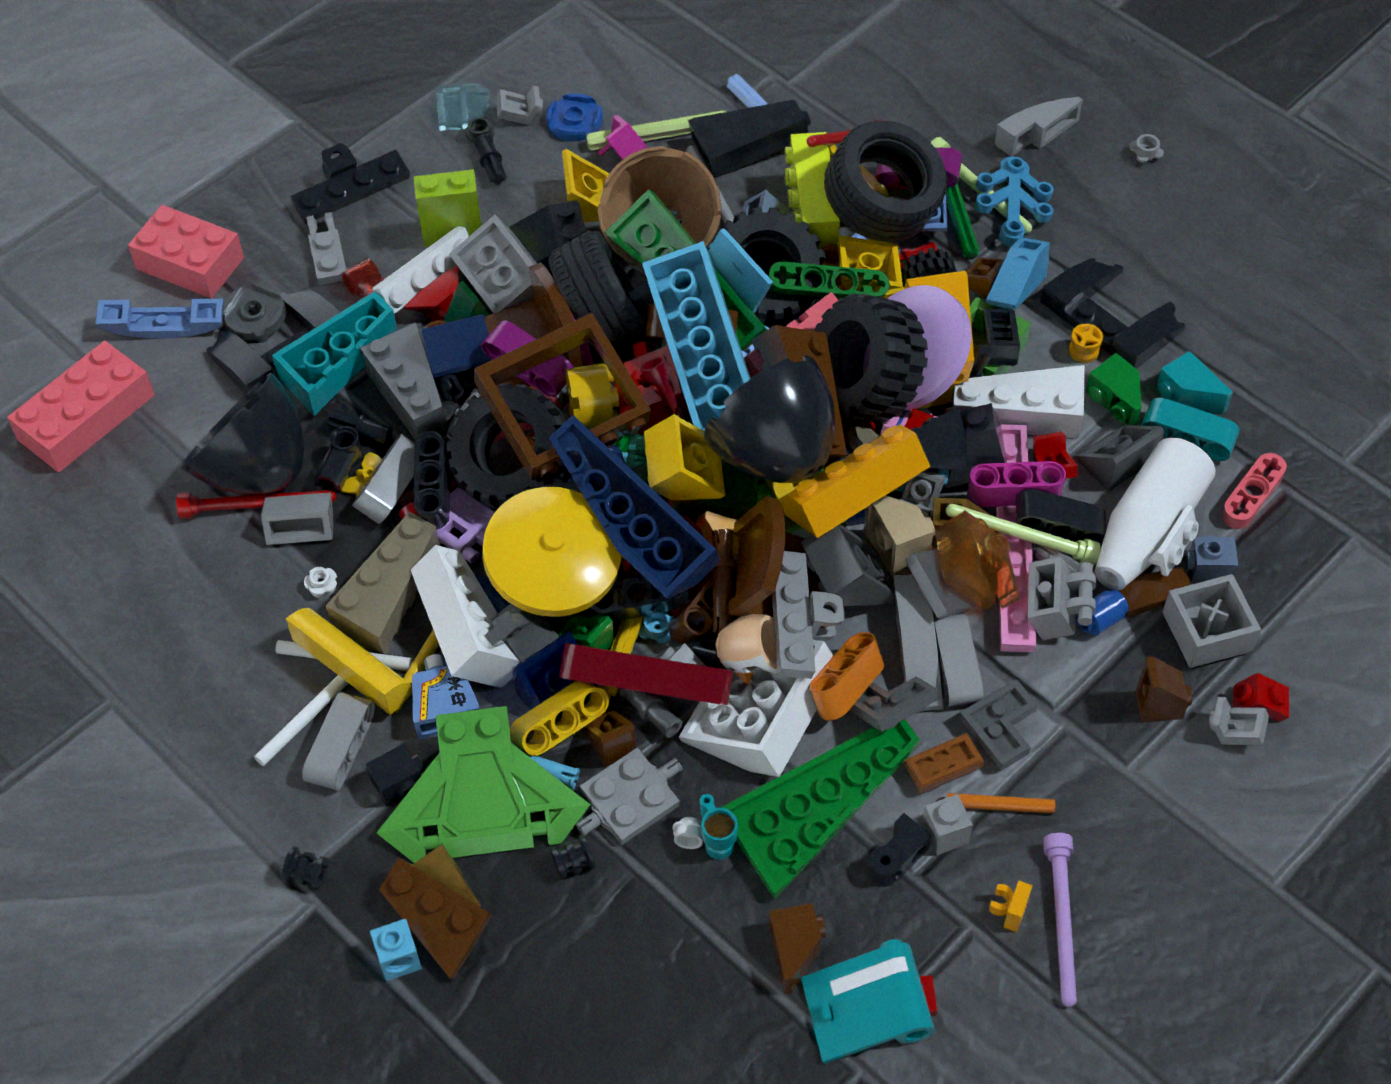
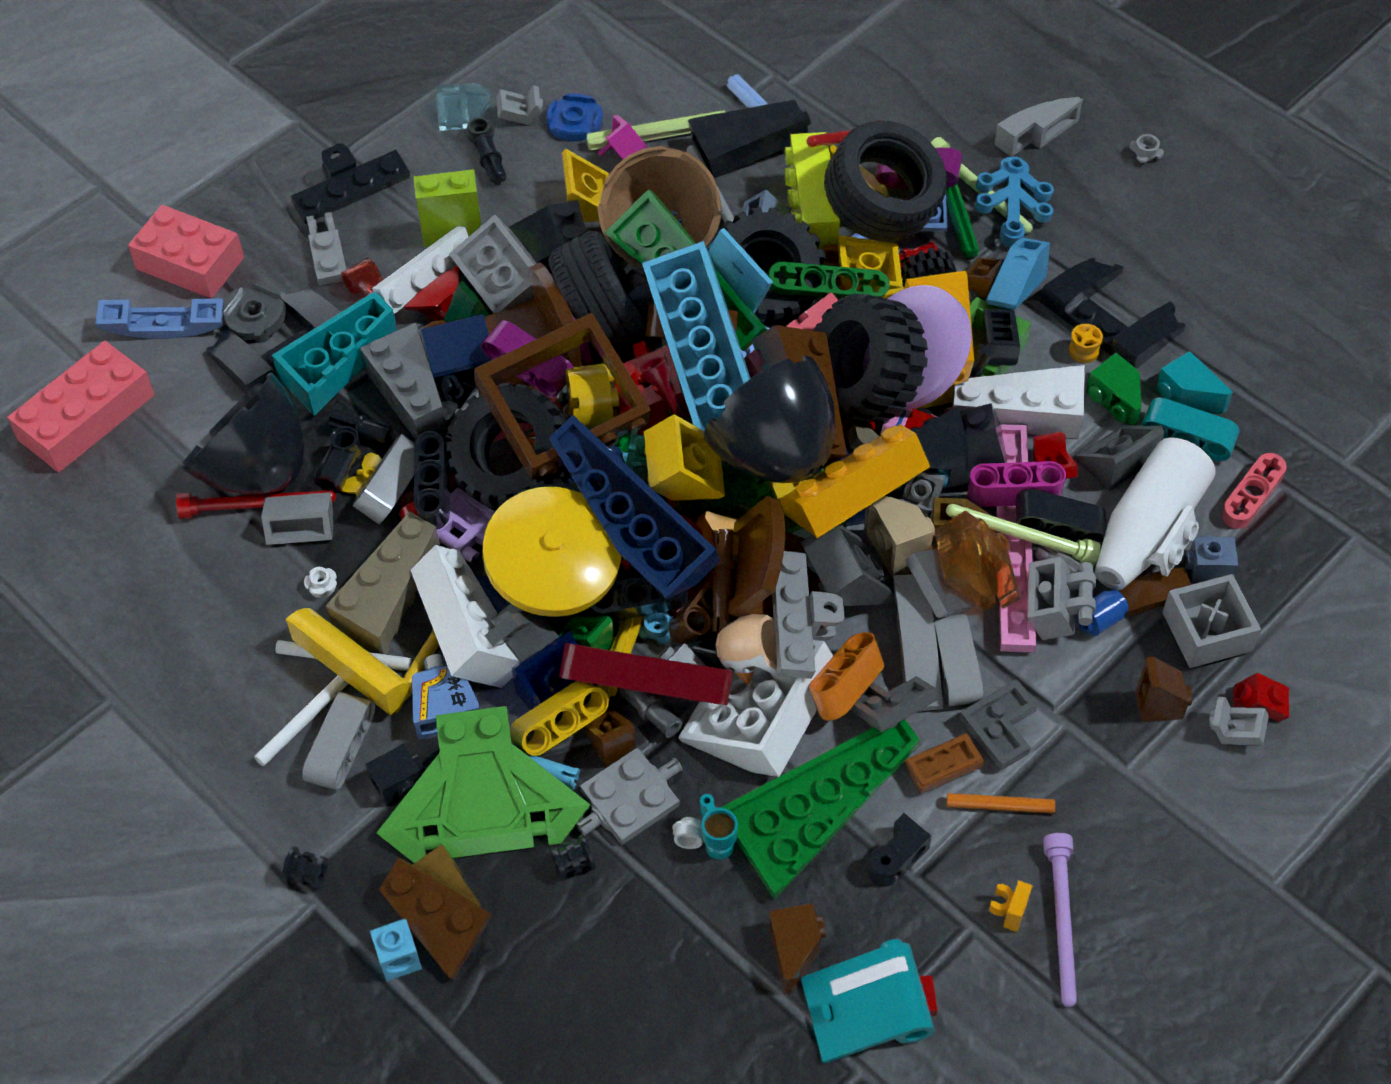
light grey brick [921,794,973,855] -> none

